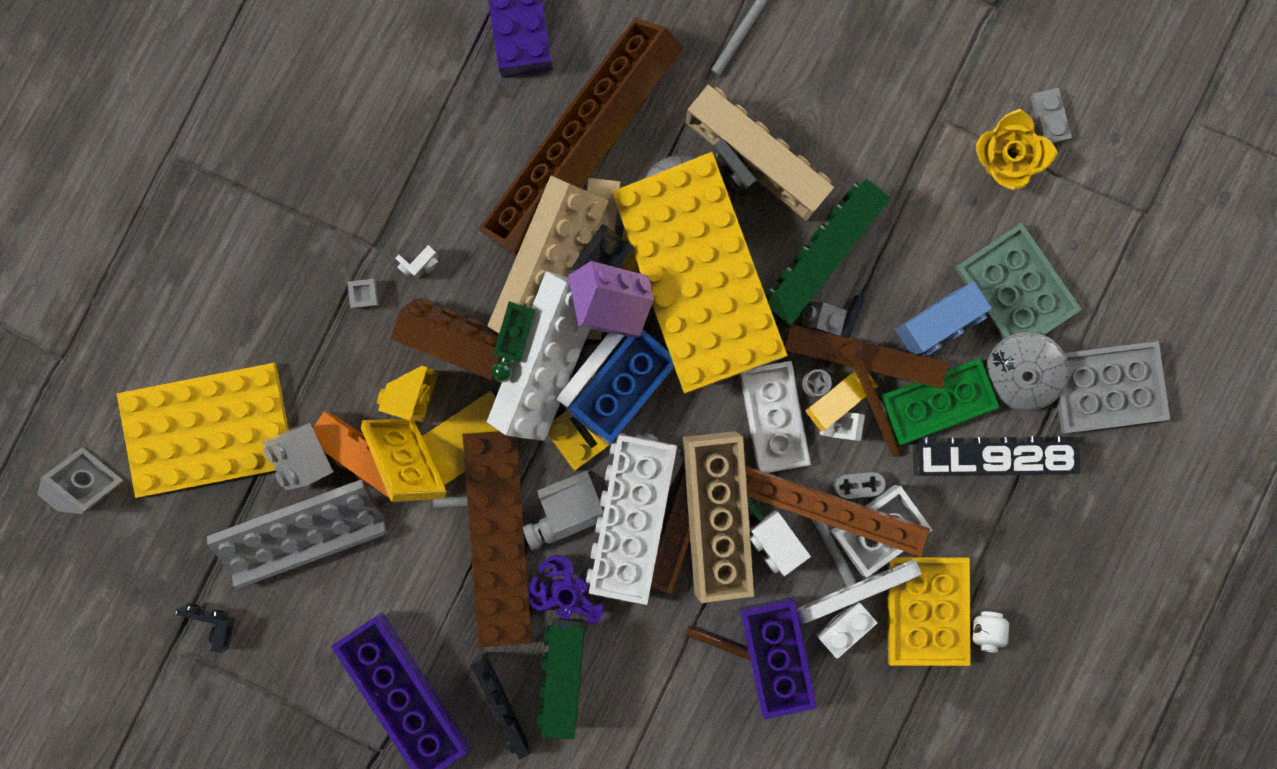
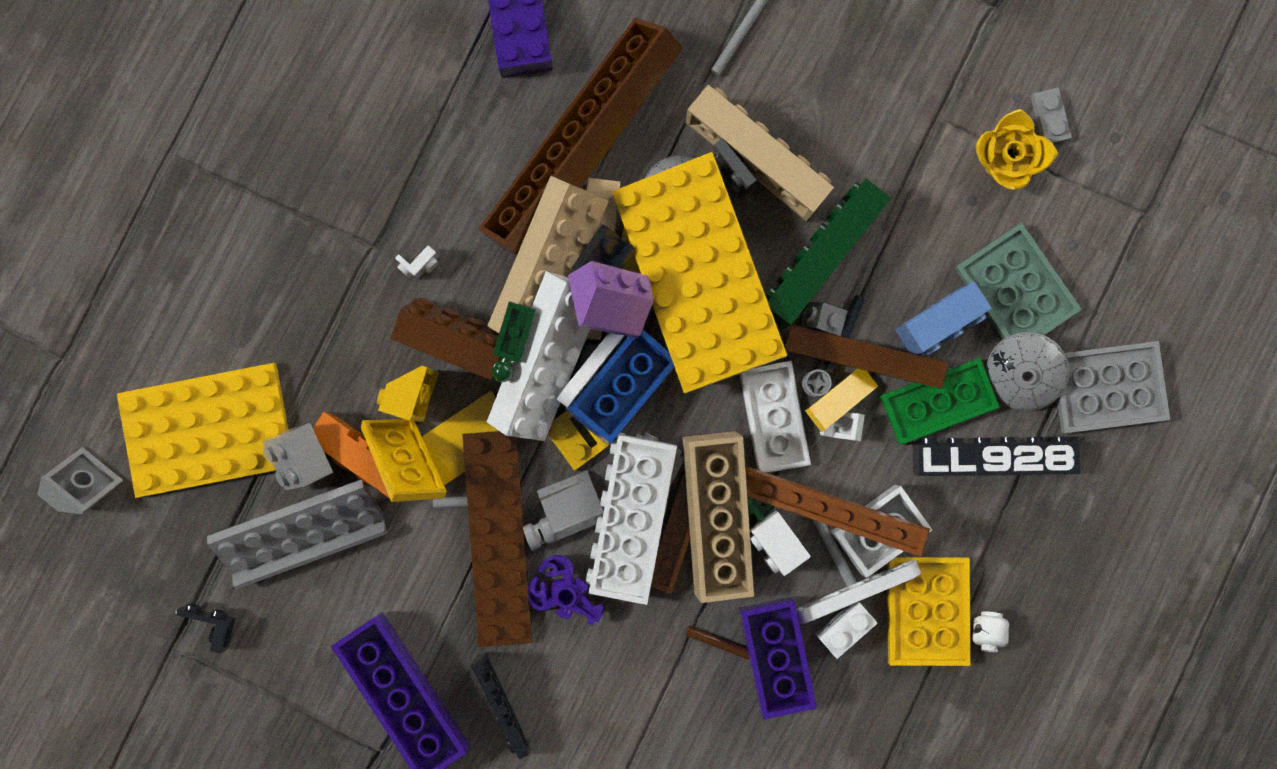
light grey plate [348,279,379,309] -> none
dark green brick [537,618,586,740] -> none
light grey beam [833,472,885,499] -> none
reddish brown piece [839,338,901,457] -> none

